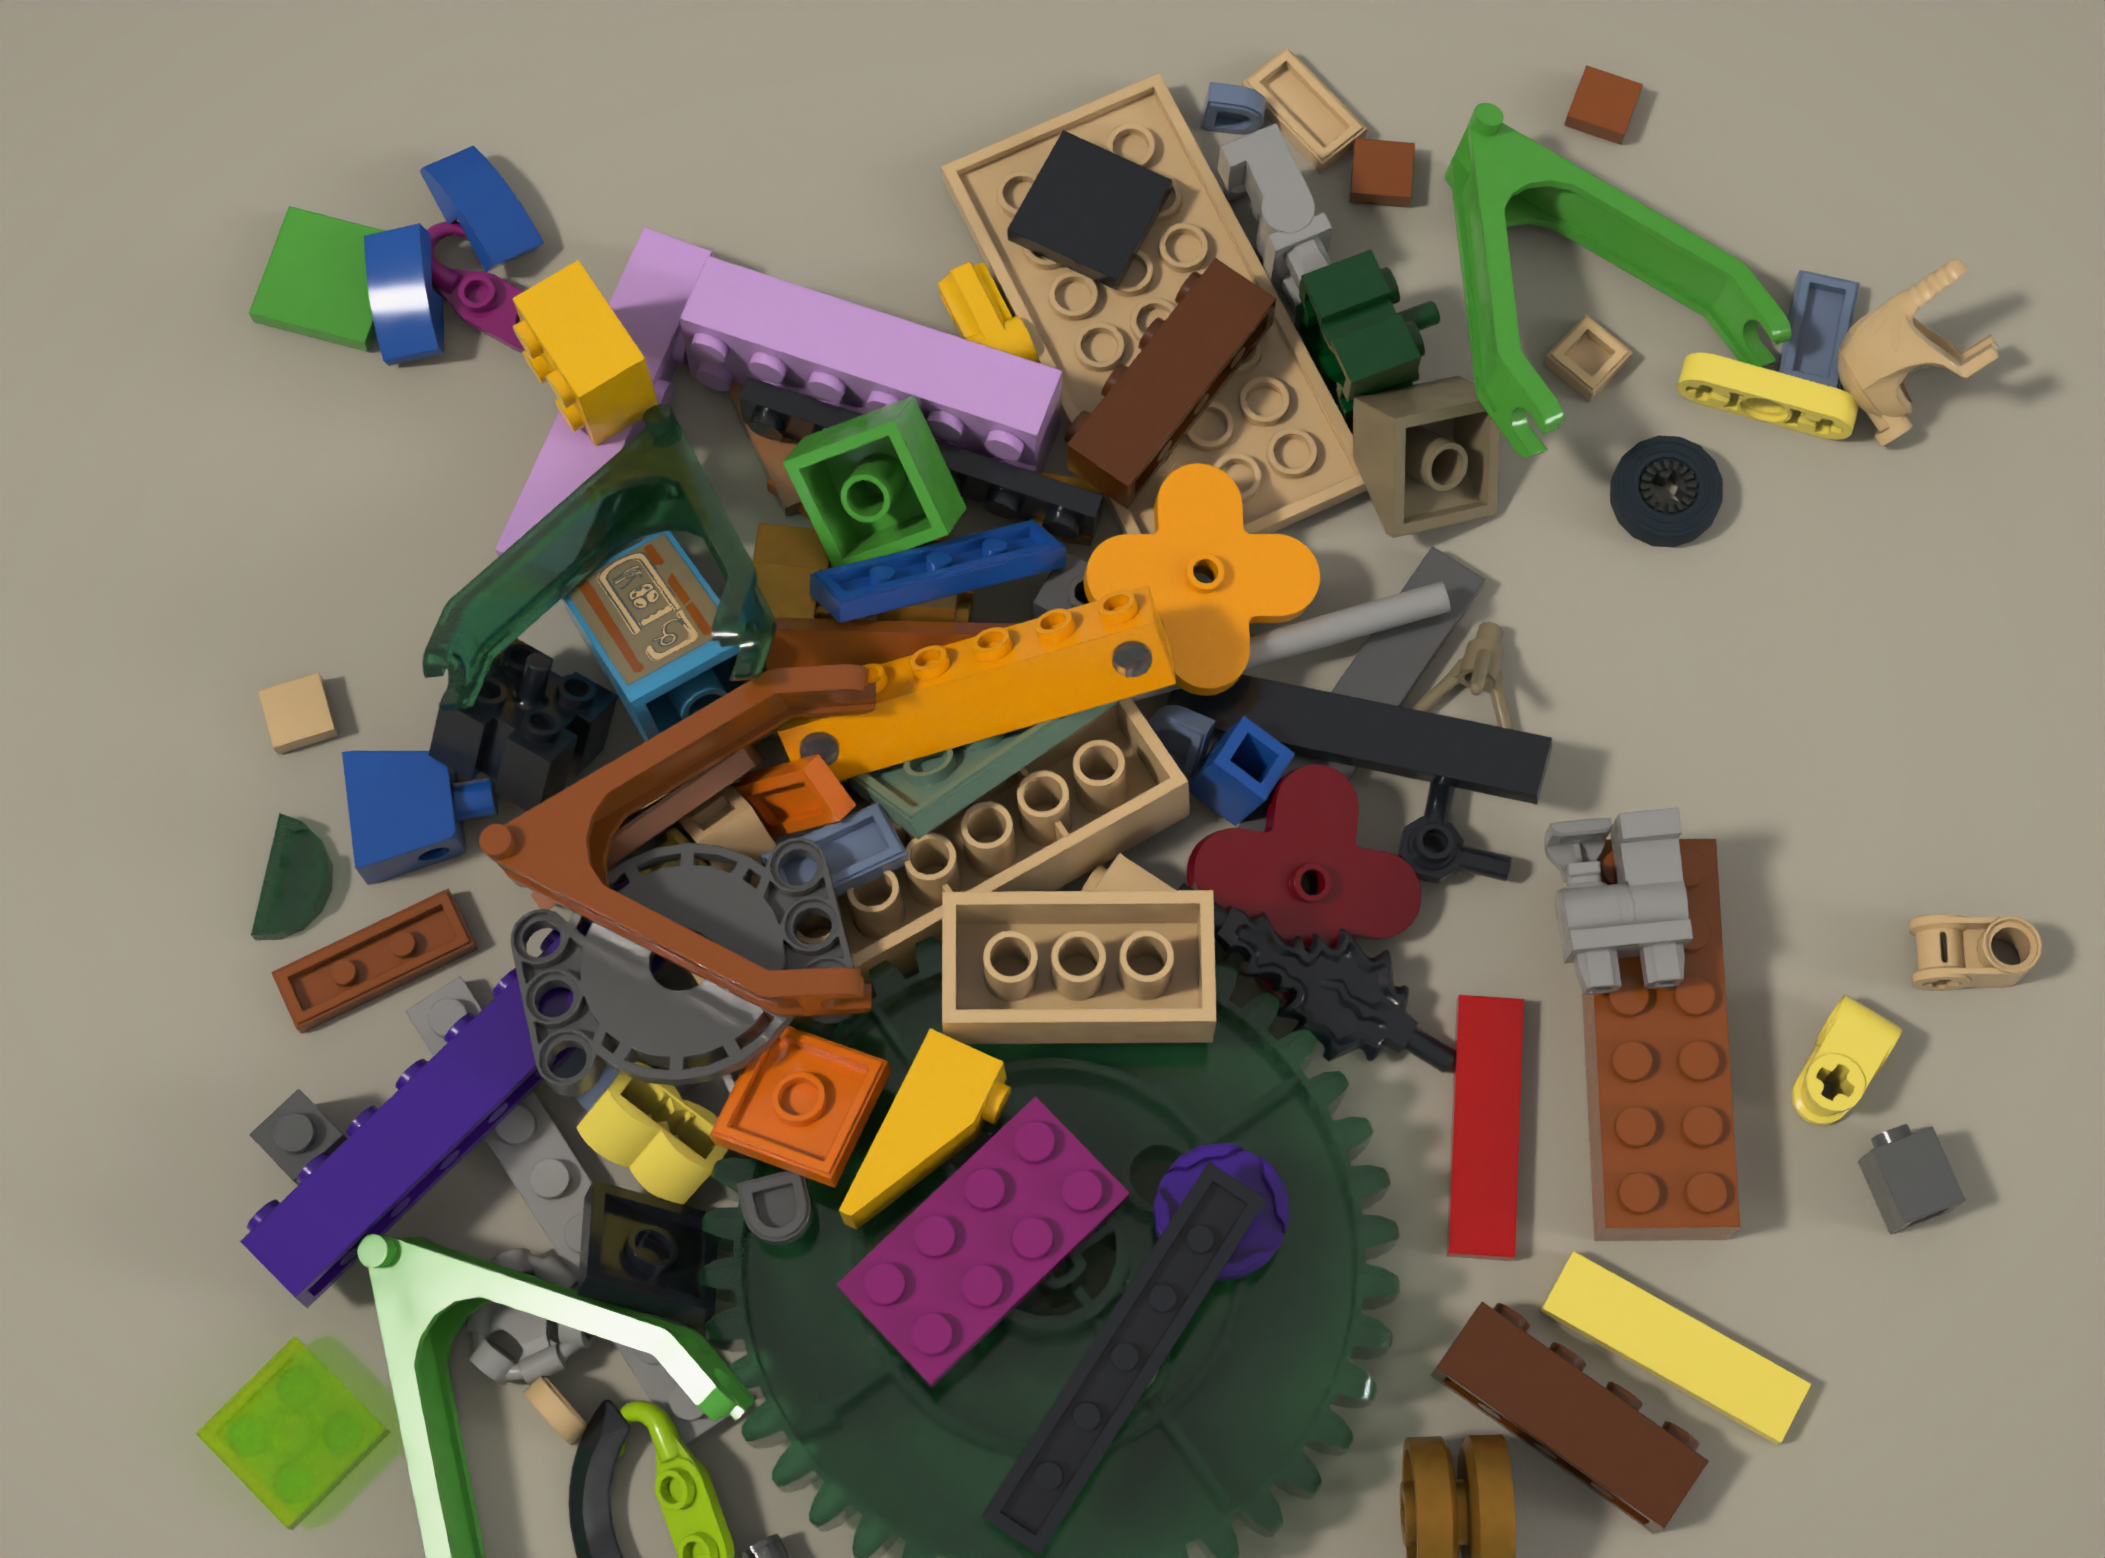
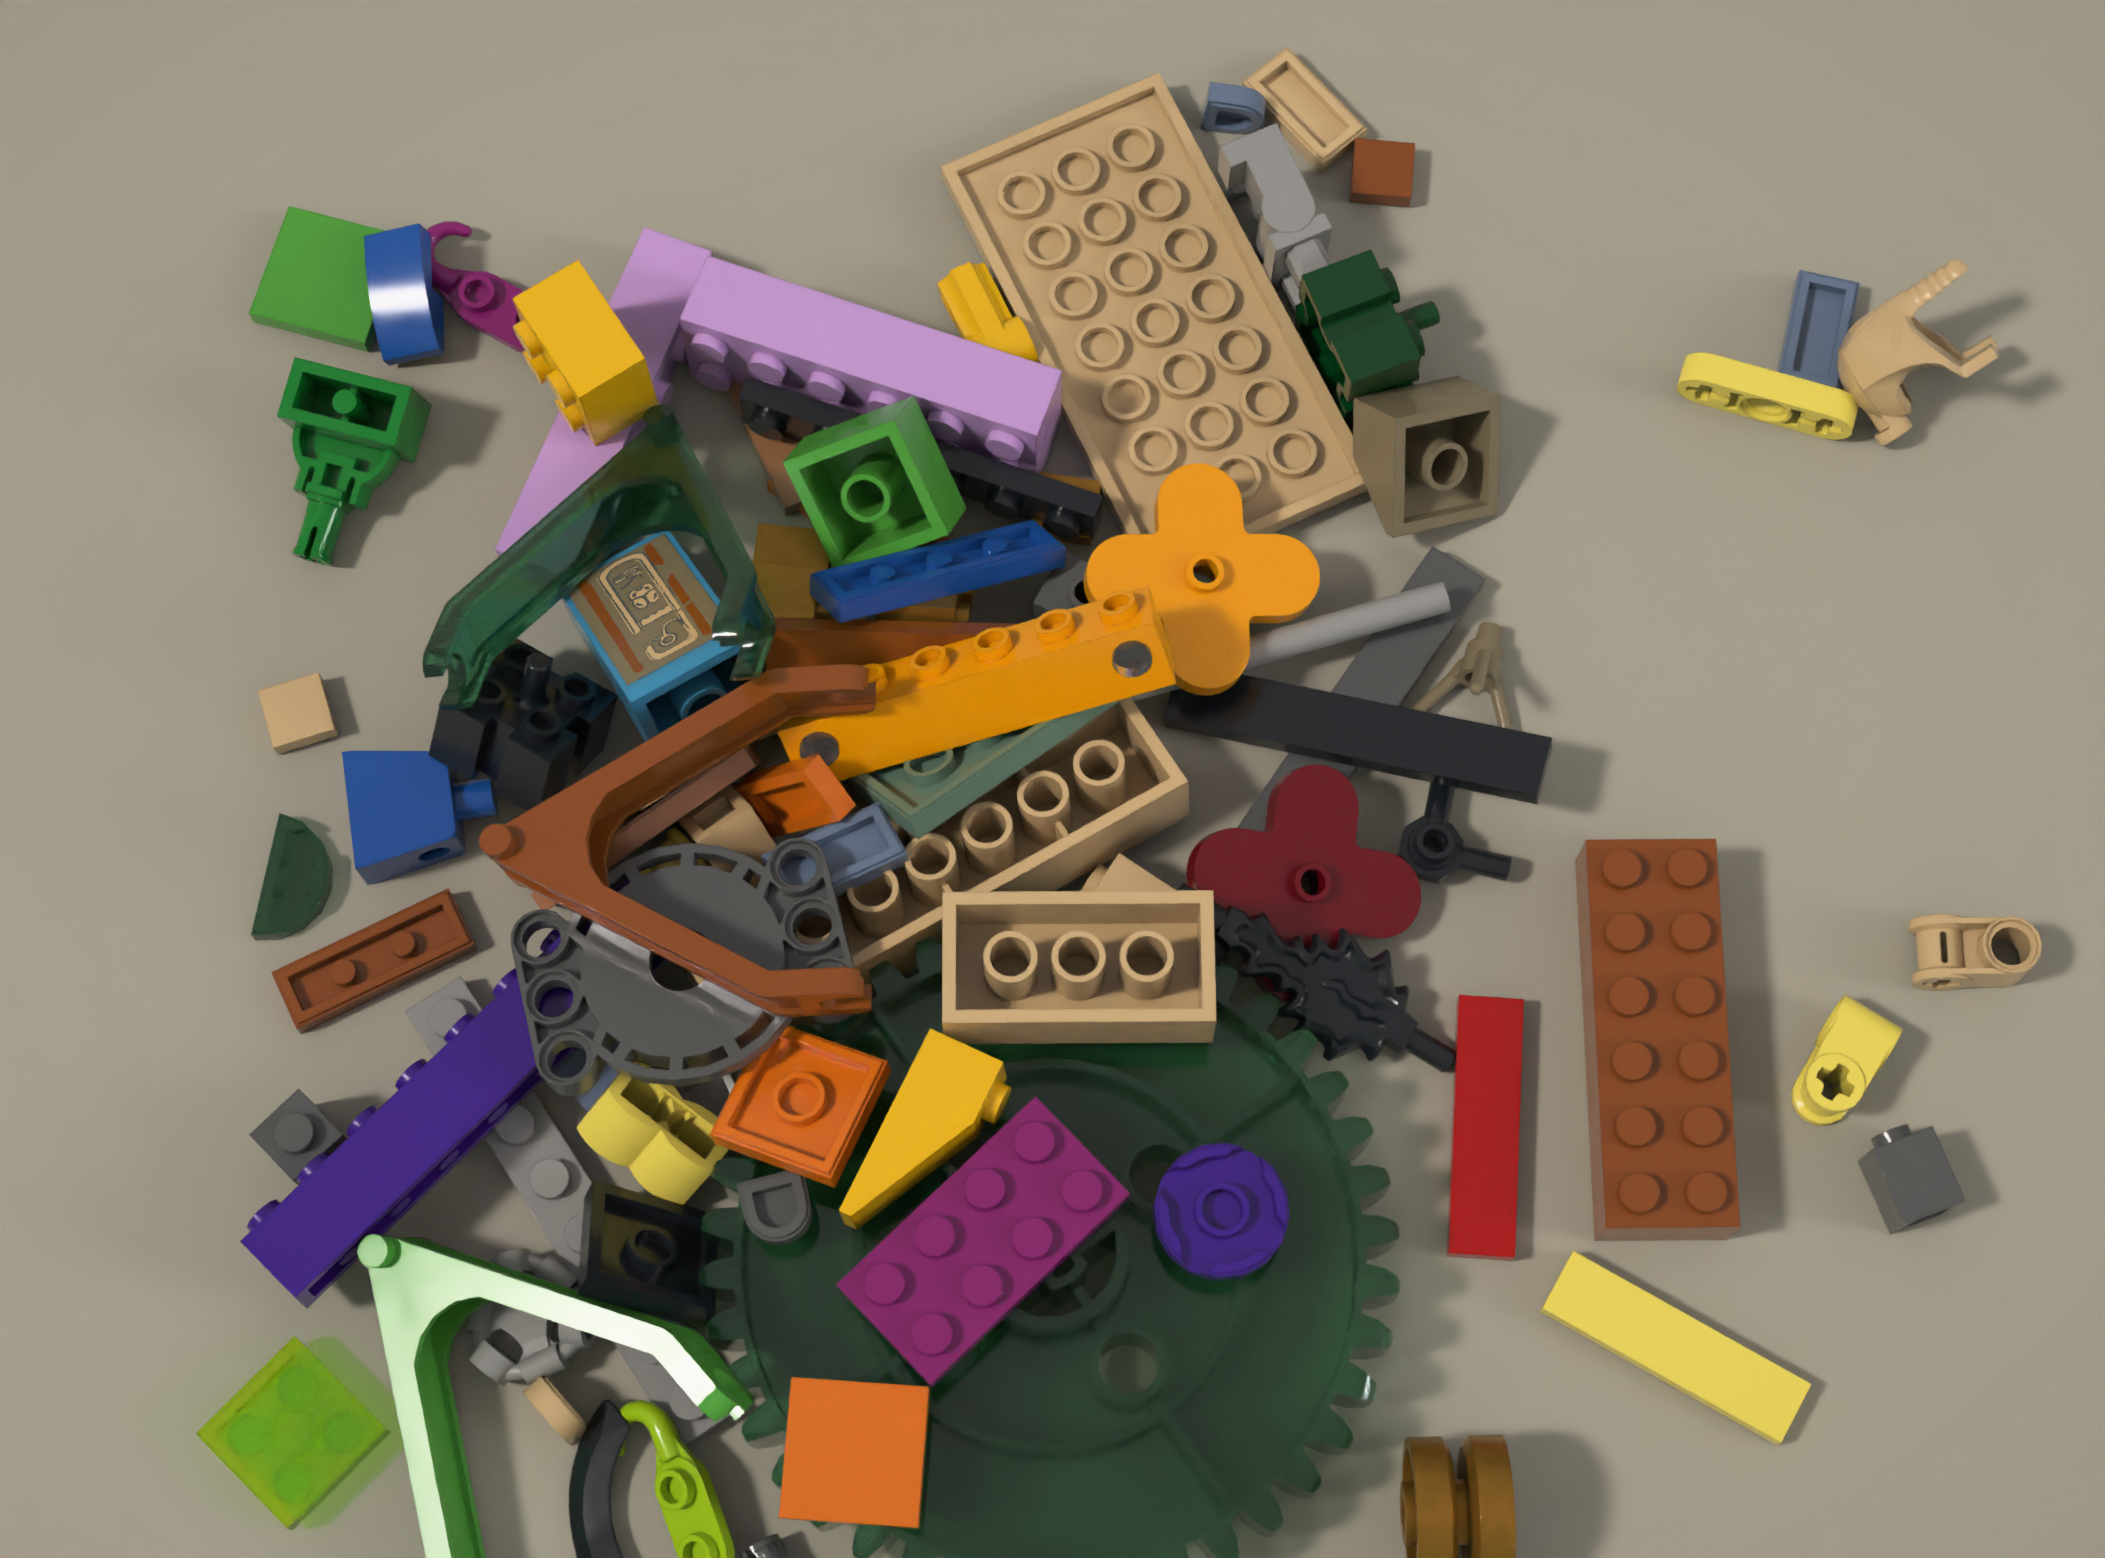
blue slope [420,145,544,272] -> none
black plate [981,1162,1267,1555] -> none
black tile [1007,130,1172,291] -> none
reddish brown brick [1064,258,1276,509] -> none
sand blue tile [1148,705,1215,778] -> none
blue brick [1188,716,1295,827] -> none
reddish brown brick [1430,1302,1709,1534] -> none
bright green piece [1445,103,1792,458] -> none
tan tile [1543,314,1633,402] -> none
light grey hips [1544,807,1693,995] -> none
dark orange tile [1564,65,1643,145] -> none
black bush [1610,435,1723,547] -> none
none -> green brick [277,357,432,566]
none -> orange tile [779,1377,930,1529]

